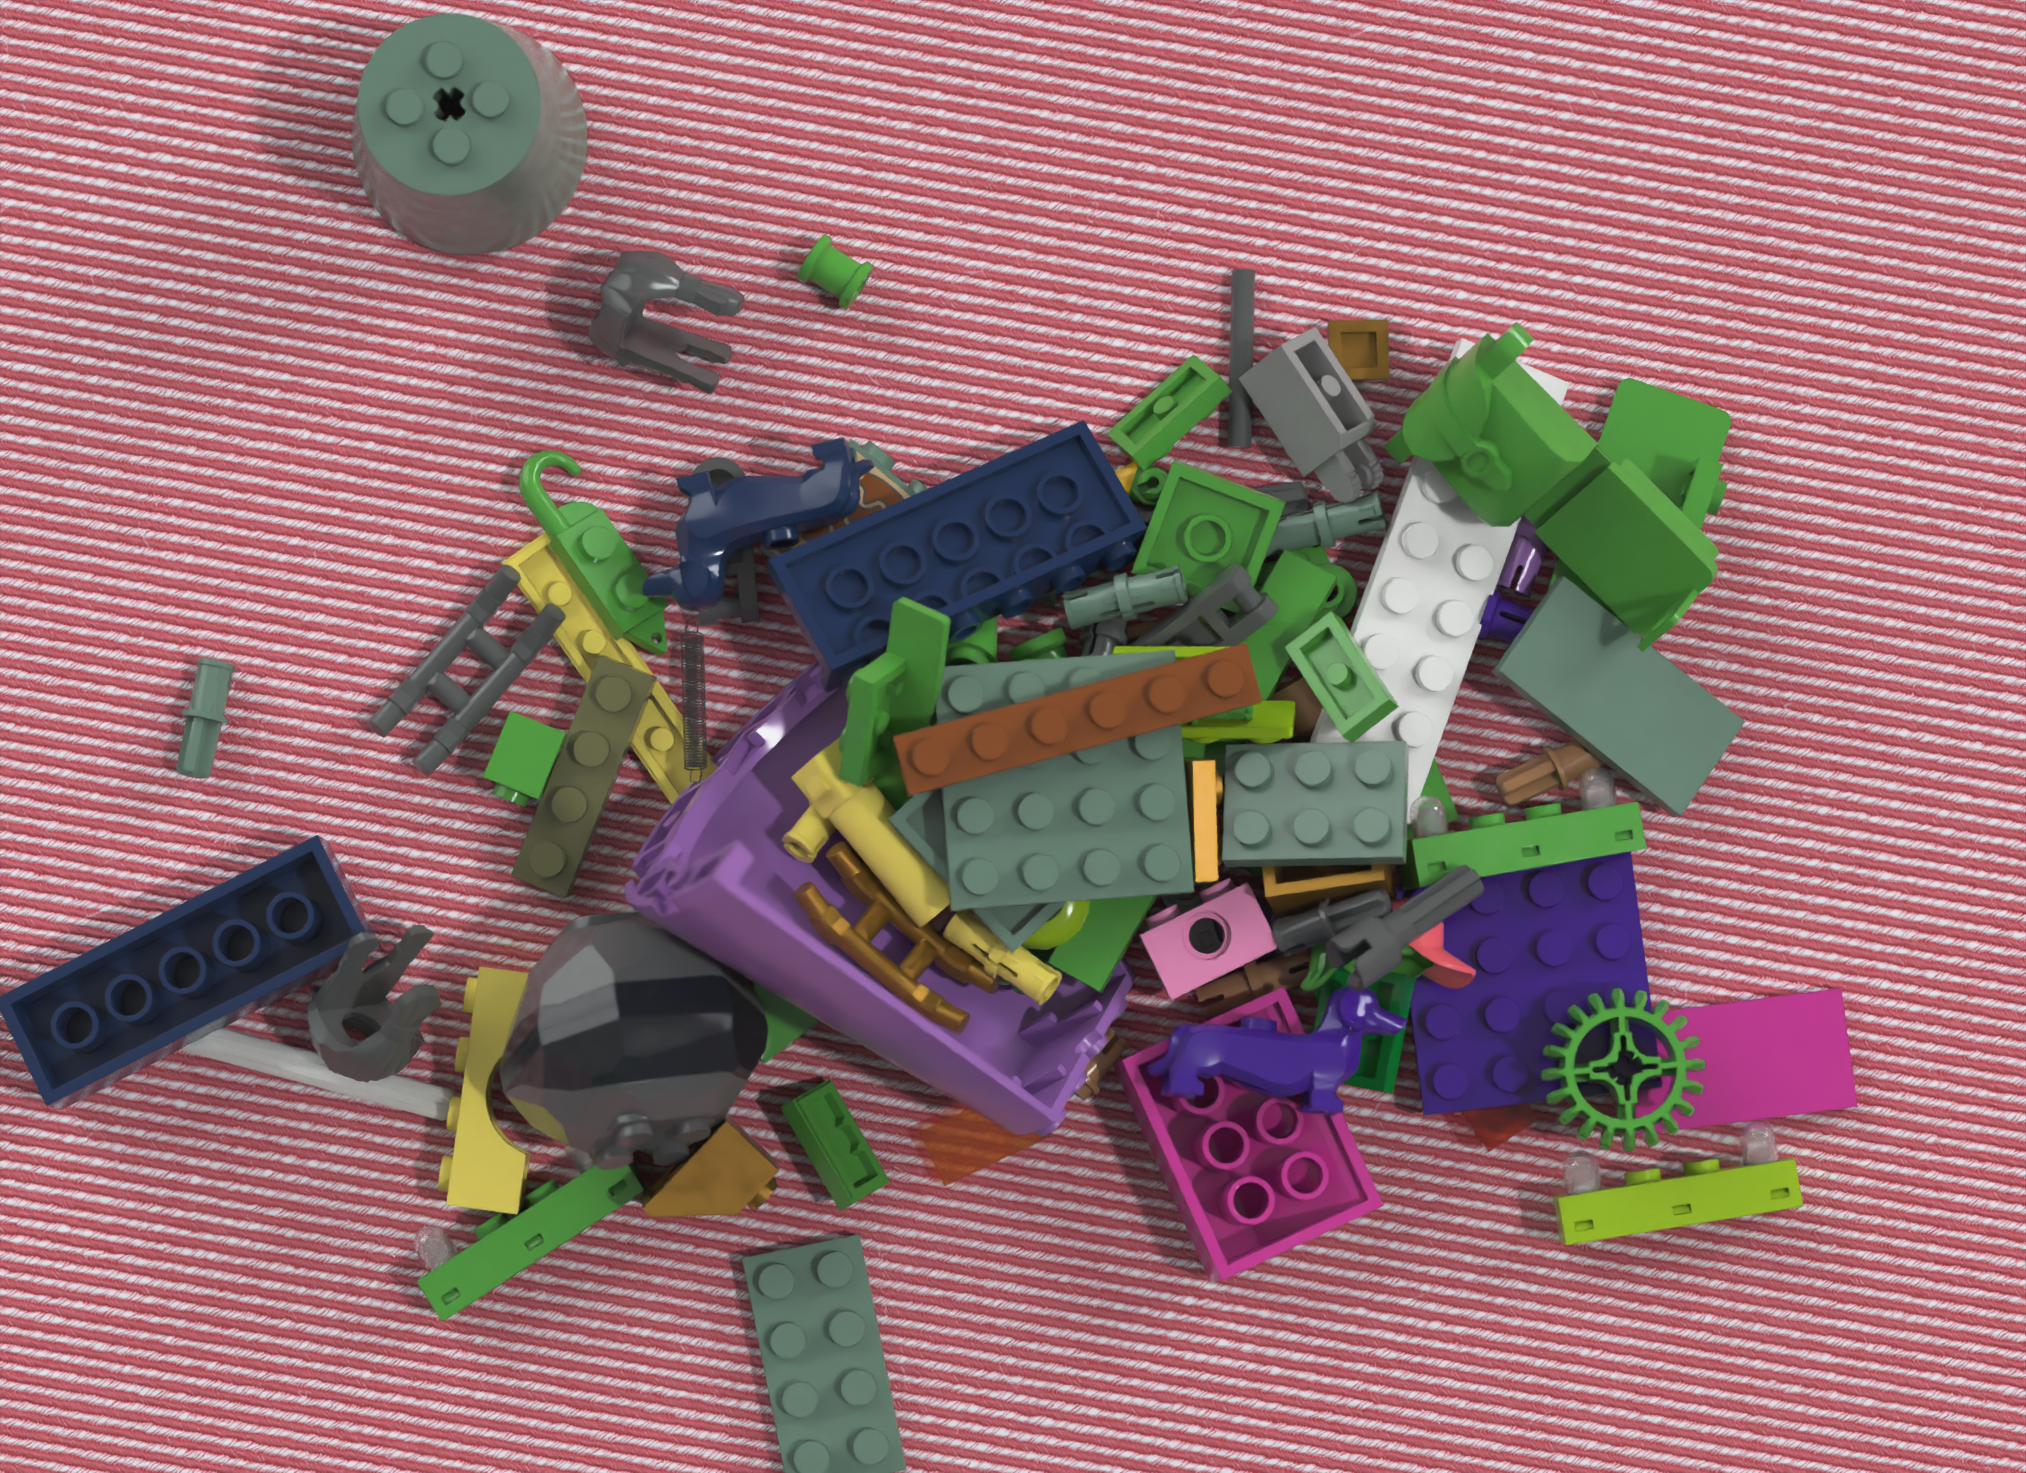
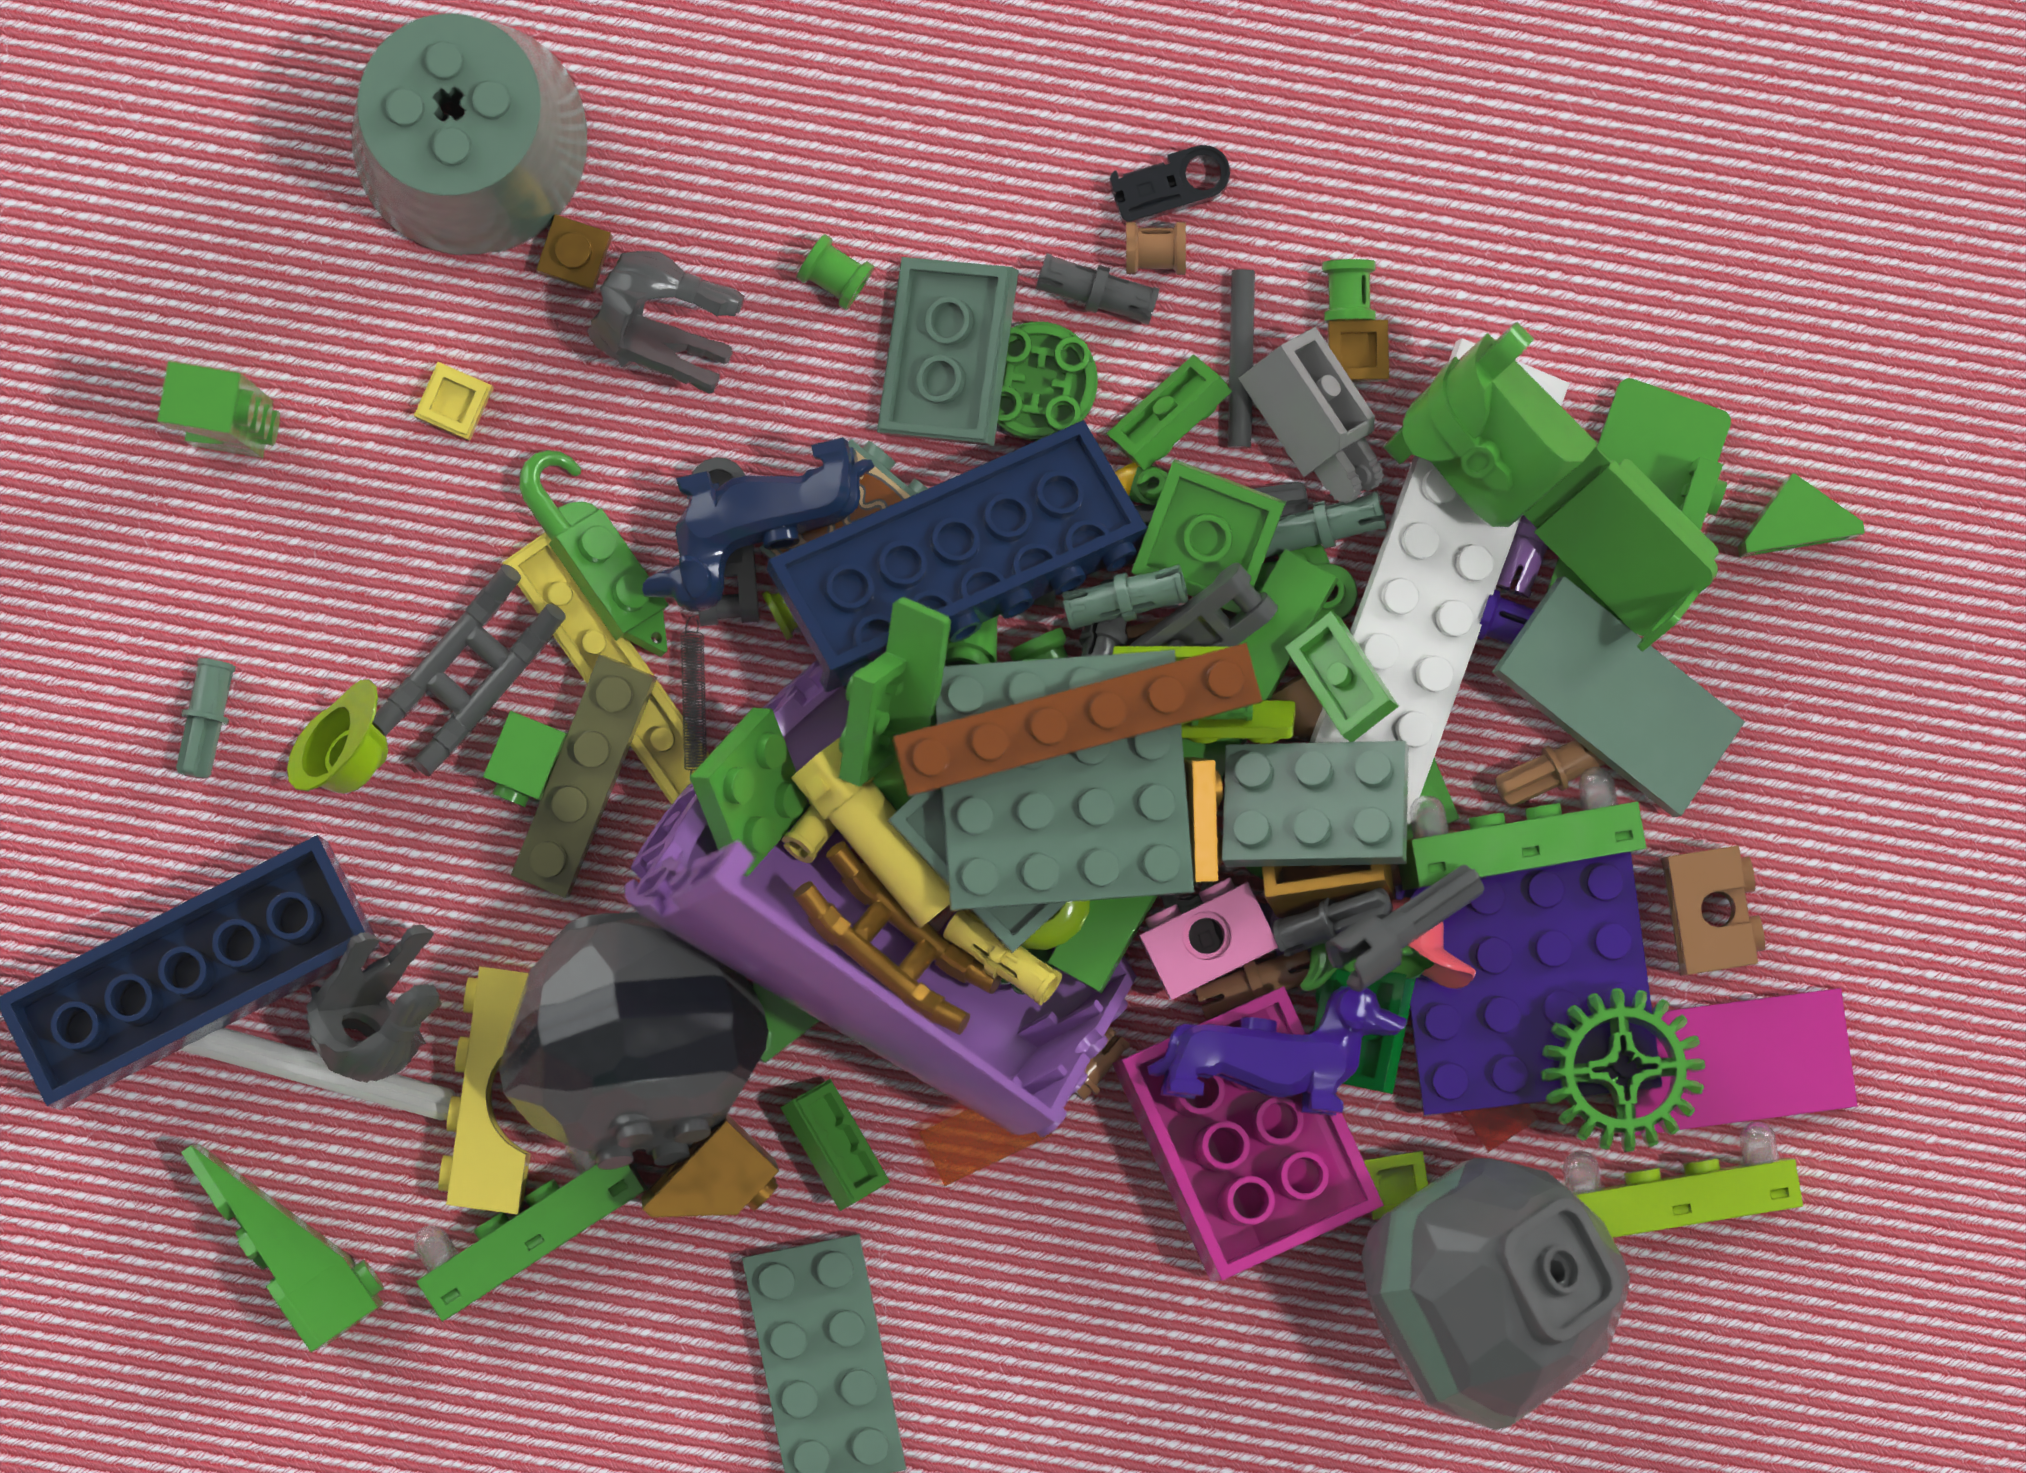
none -> bright green arch [157,361,280,458]
none -> bright green wedge [181,1144,384,1352]
none -> lime piece [287,679,388,794]
none -> light yellow tile [414,362,494,441]
none -> pearl gold plate [536,214,613,291]
none -> bright green plate [690,708,809,877]
none -> lime bush [762,591,799,640]
none -> sand green tile [877,257,1019,446]
none -> bright green tile [997,322,1098,441]
none -> dark grey pin [1035,253,1160,325]
none -> black piece [1110,145,1230,225]
none -> medium nougat bush [1126,222,1186,275]
none -> bright green bush [1322,259,1376,323]
none -> dark grey rock [1361,1158,1630,1430]
none -> lime plate [1363,1150,1428,1220]
none -> medium nougat brick [1661,845,1765,976]
none -> bright green slope [1738,473,1865,558]

